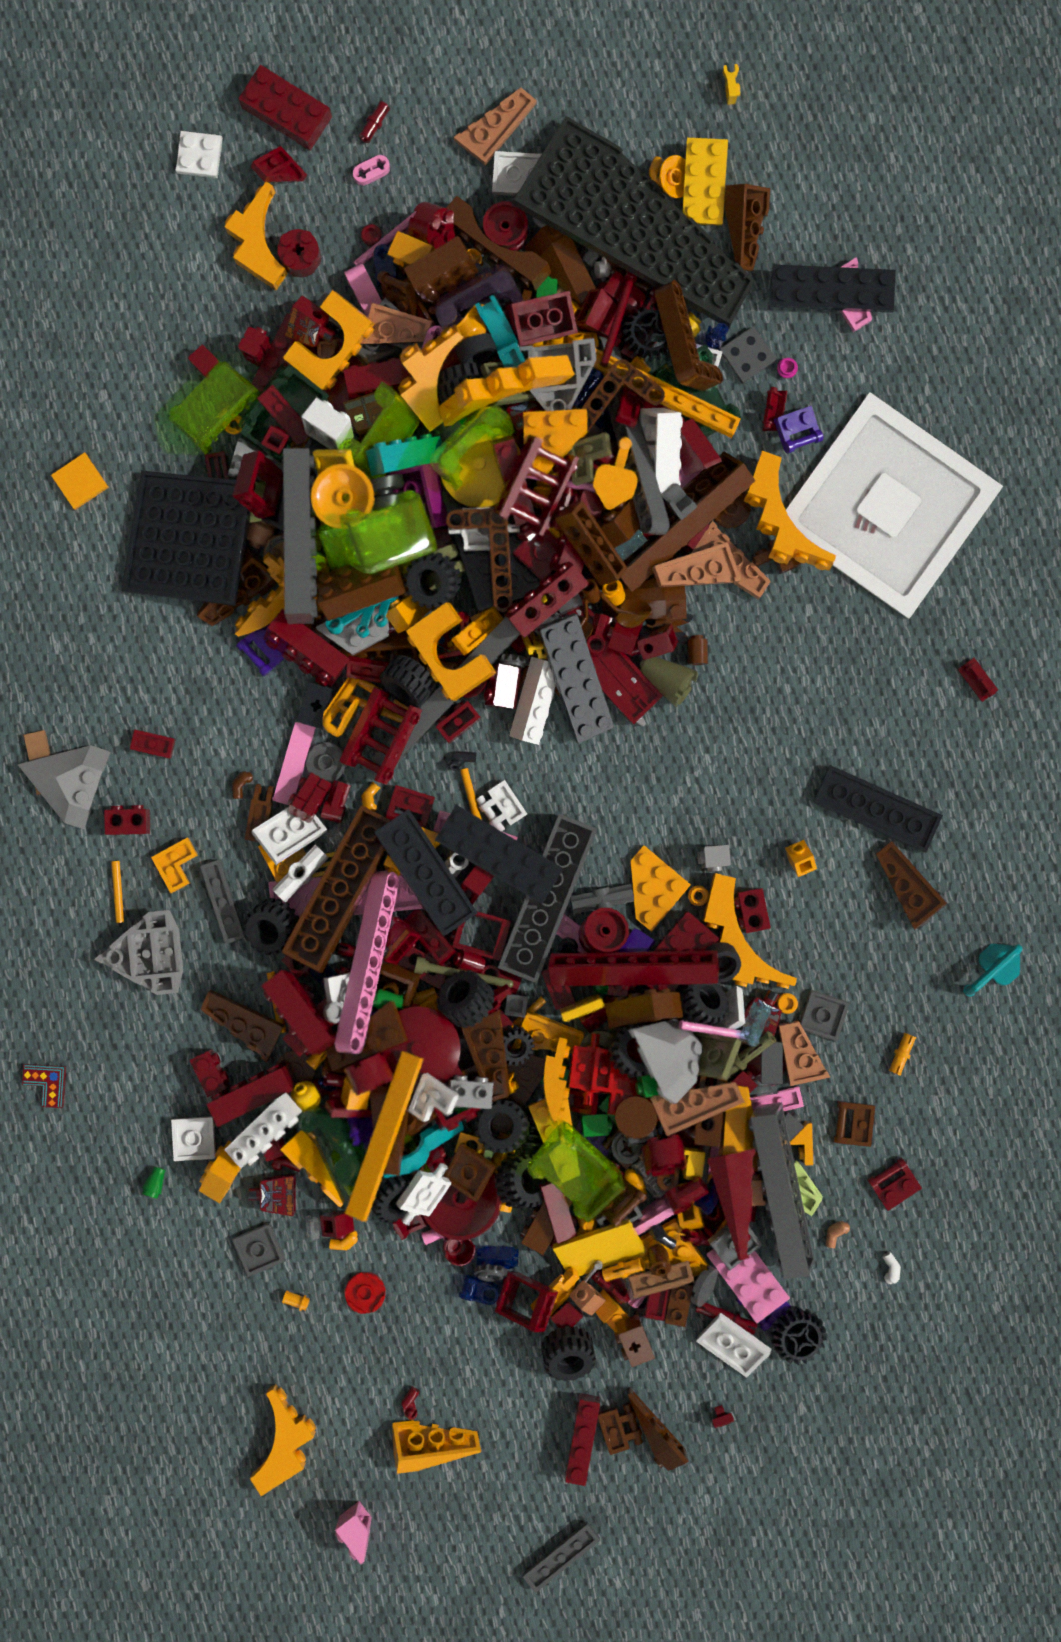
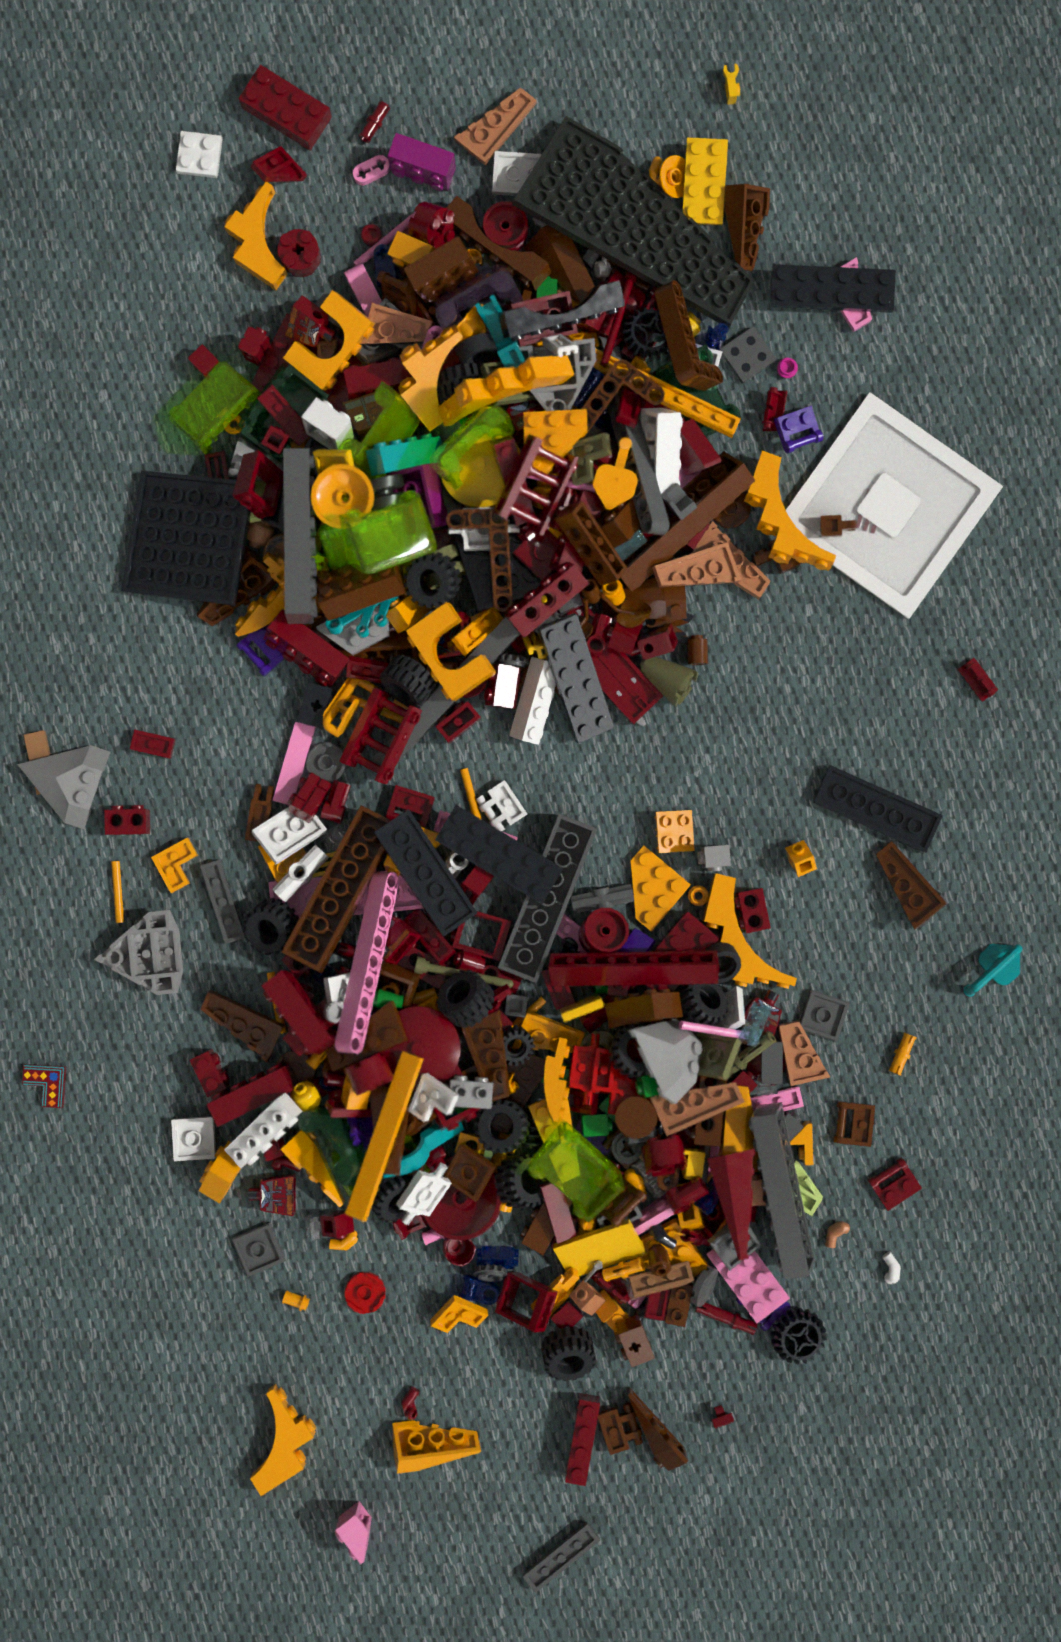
light orange tile [51,452,109,510] -> none
green cone [142,1166,166,1199] -> none
reddish brown arm [232,771,253,799] -> none
light orange arm [361,782,380,812] -> none
black arm [448,751,477,771] -> none
white plate [696,1313,771,1378] -> none
light orange tile [776,993,798,1014] -> none
none -> magenta brick [388,133,456,191]
none -> light orange plate [430,1295,488,1333]
none -> black arch [497,280,625,341]
none -> white tile [542,334,578,357]
none -> light orange hinge [654,810,695,853]
none -> reddish brown plate [820,515,857,538]

